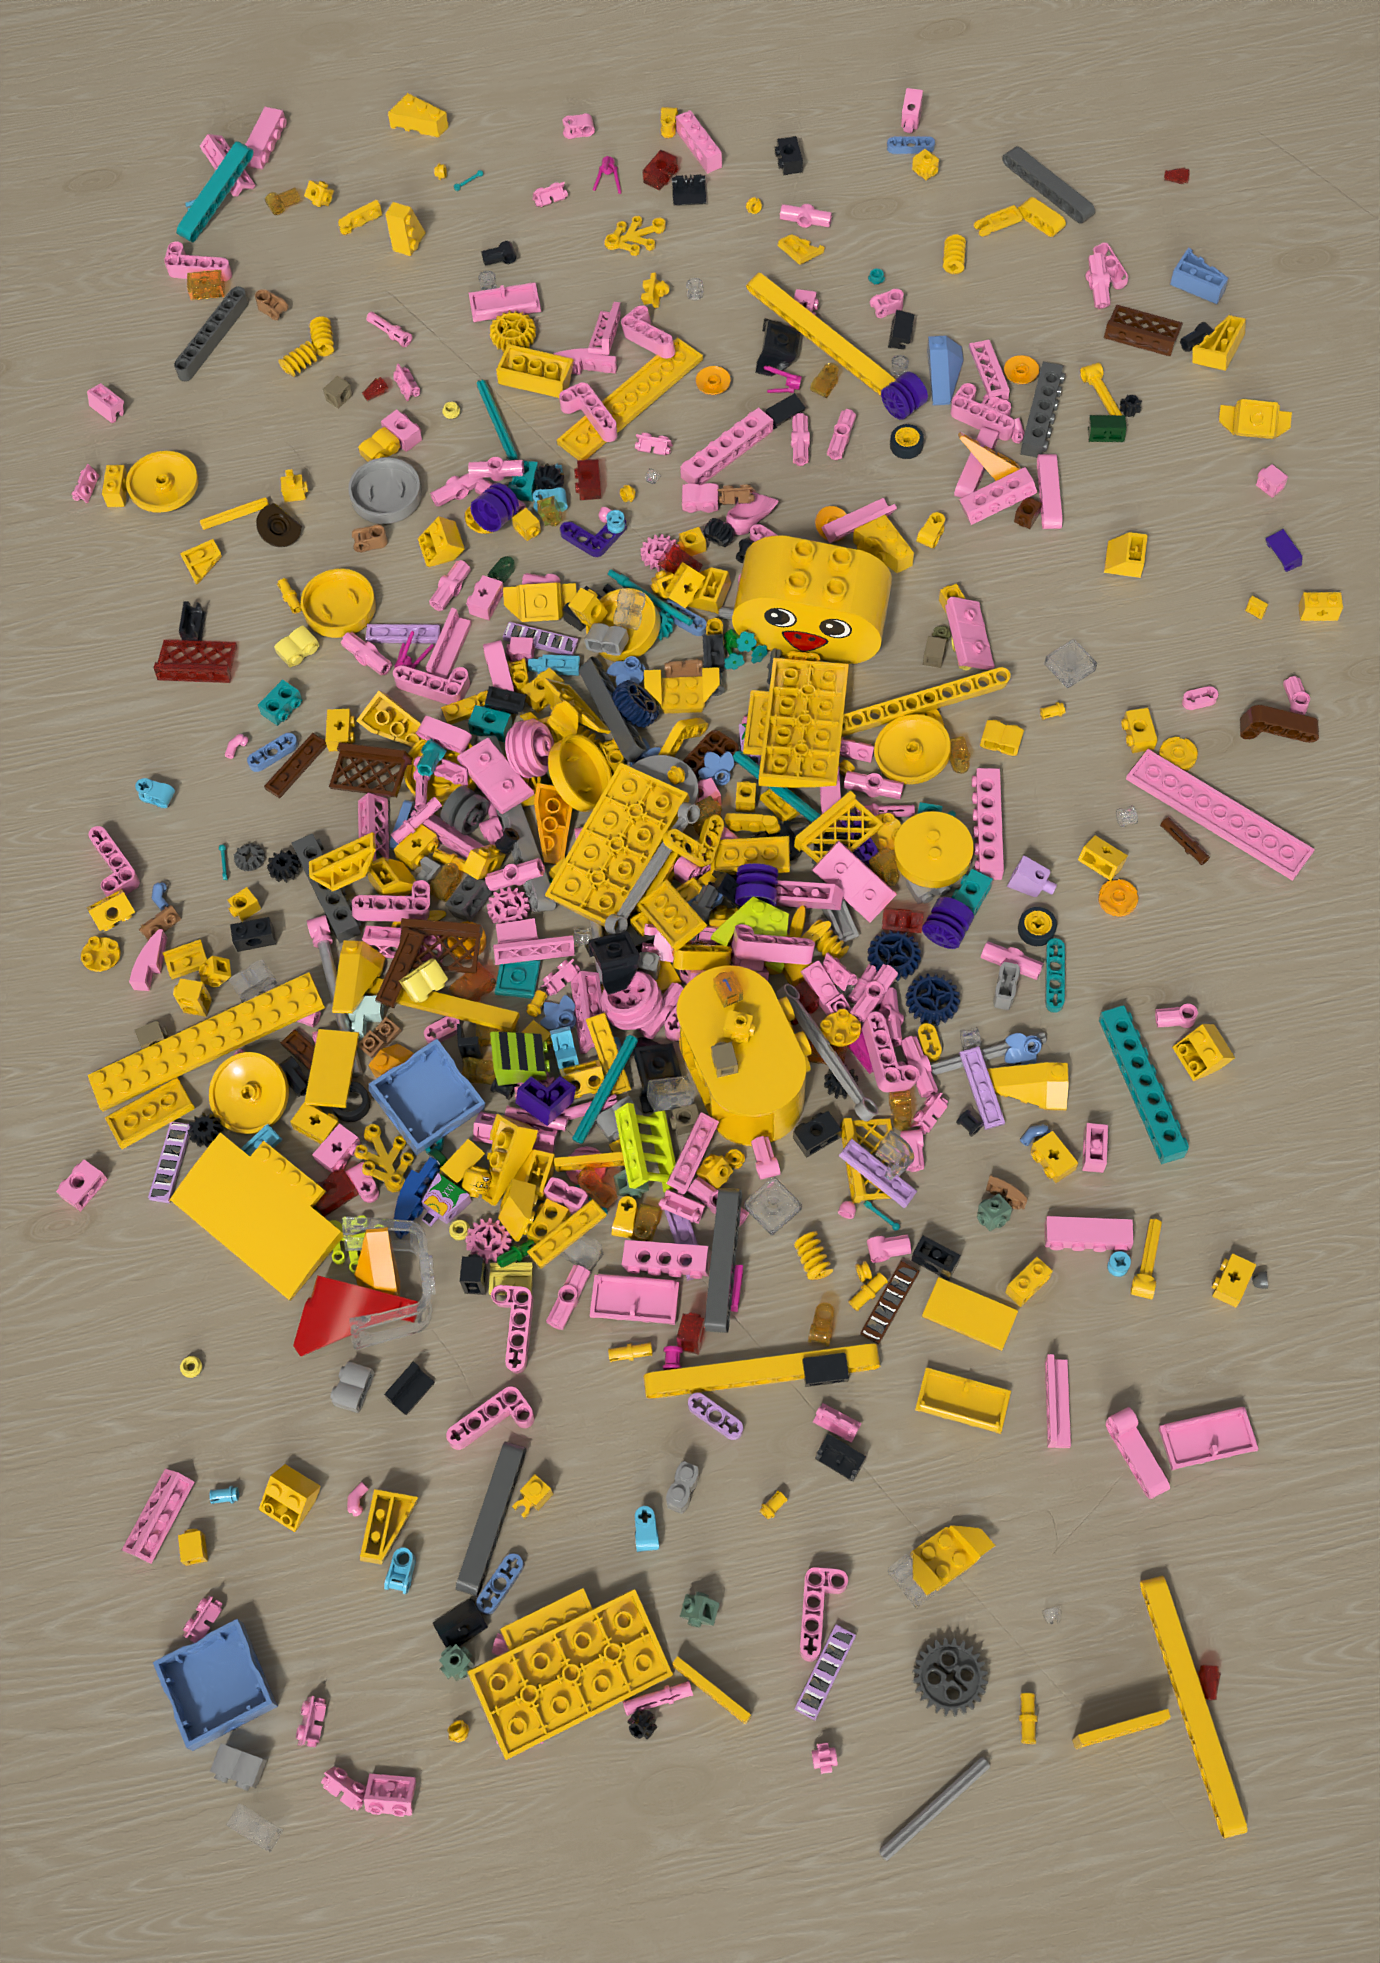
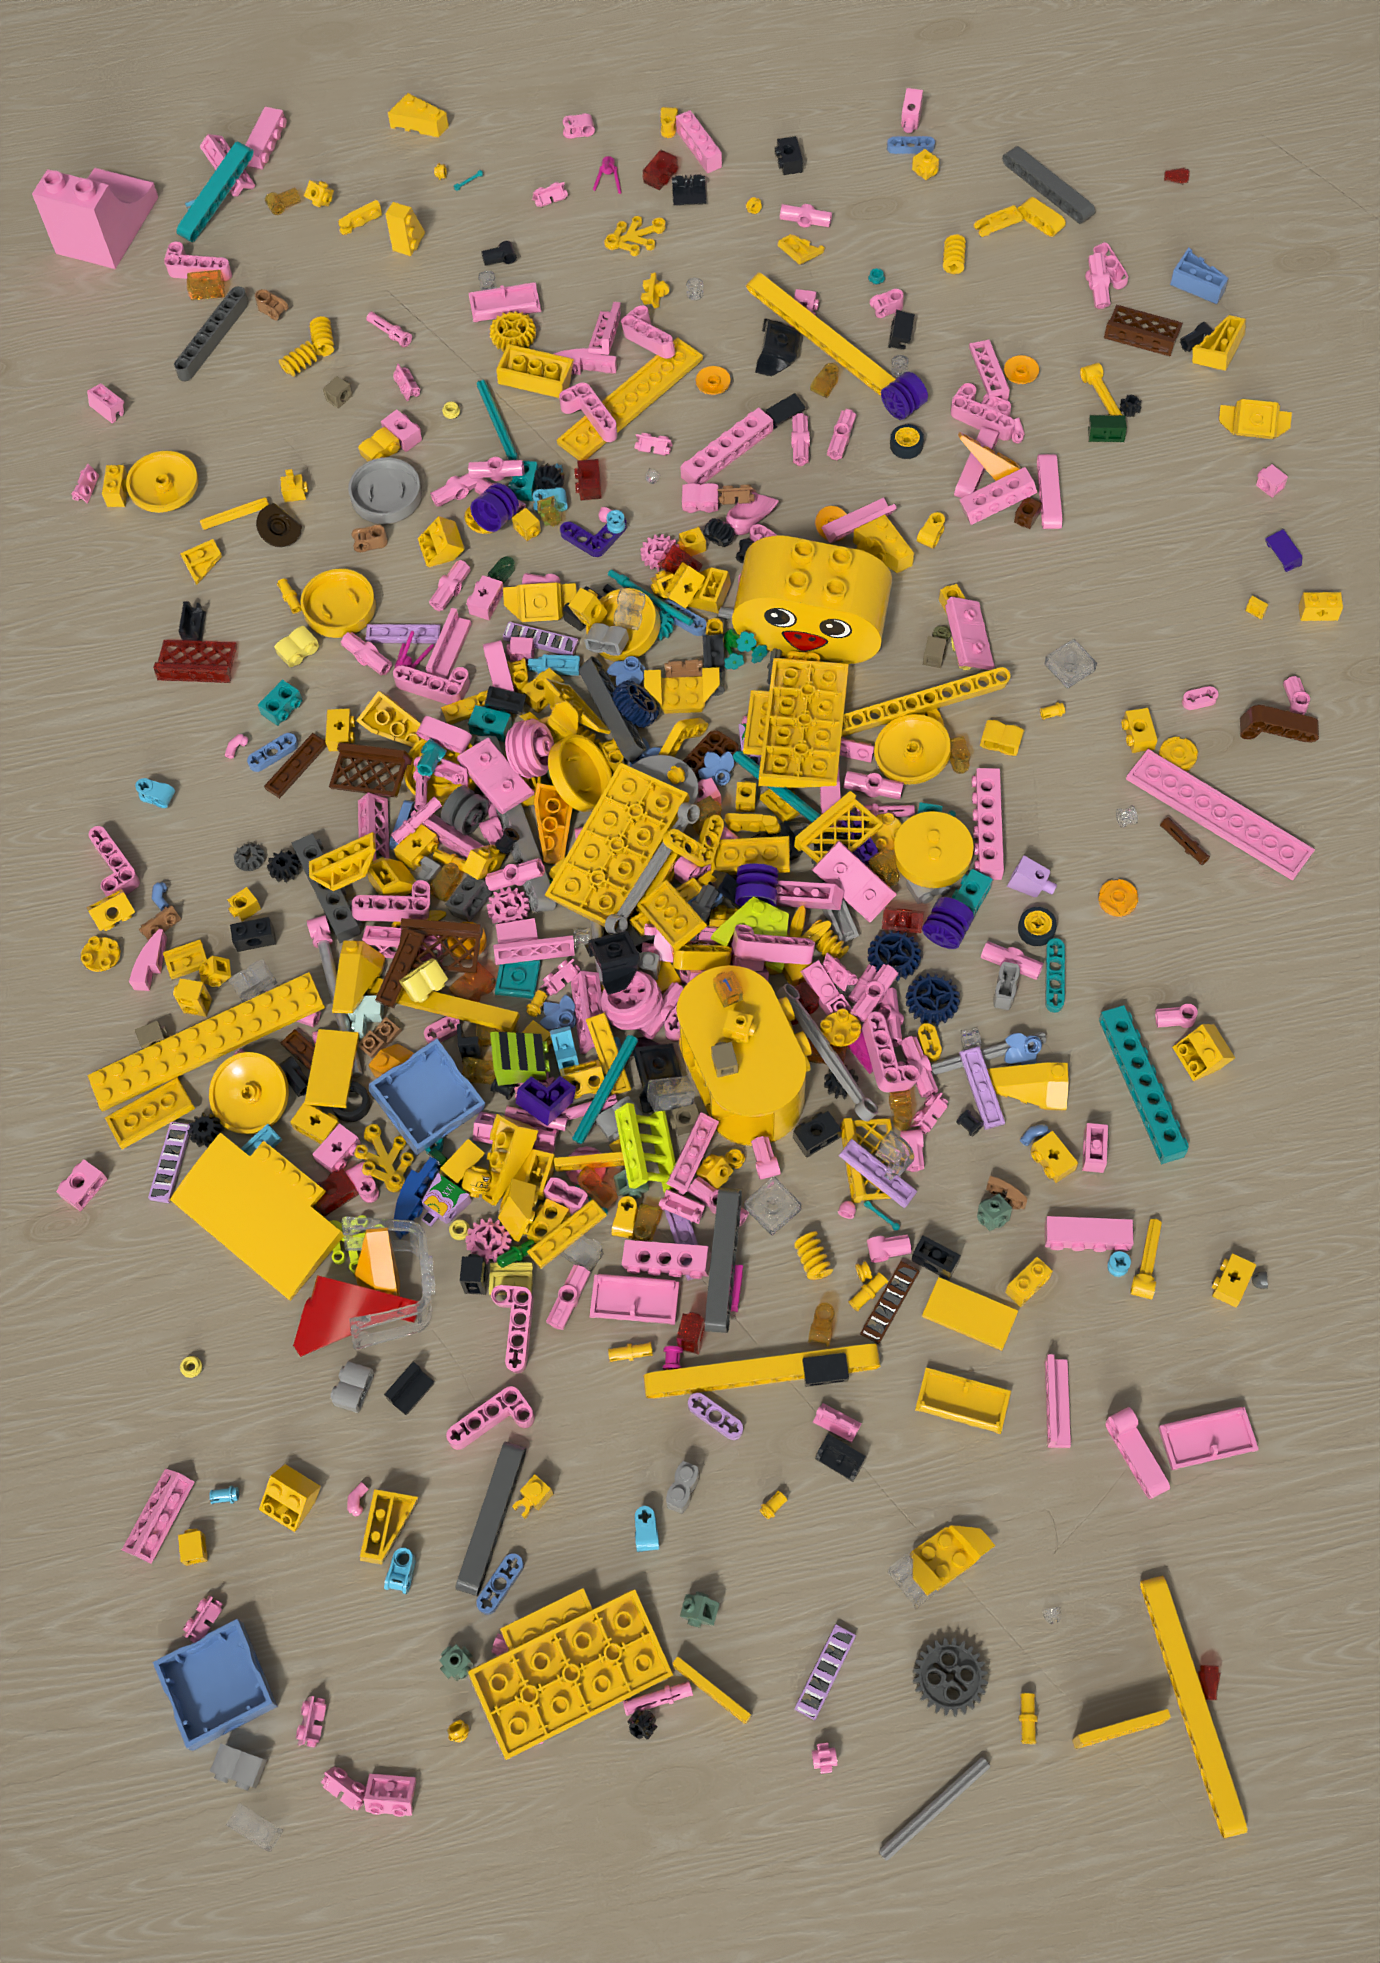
teal hinge [219,844,228,880] -> none
clear red cone [362,377,389,401] -> none
black panel [433,1598,488,1648] -> none
yellow plate [620,485,636,502] -> none
dark pink plant [764,366,802,393] -> none
bright pink beam [800,1567,848,1662] -> none
yellow plate [839,759,855,777] -> none
medium blue wedge [927,336,963,405] -> none
dark grey brick [1020,362,1065,458] -> none
yellow brick [1078,835,1128,881] -> none
yellow slope [1104,532,1148,578] -> none
none -> bright pink brick [32,168,158,269]

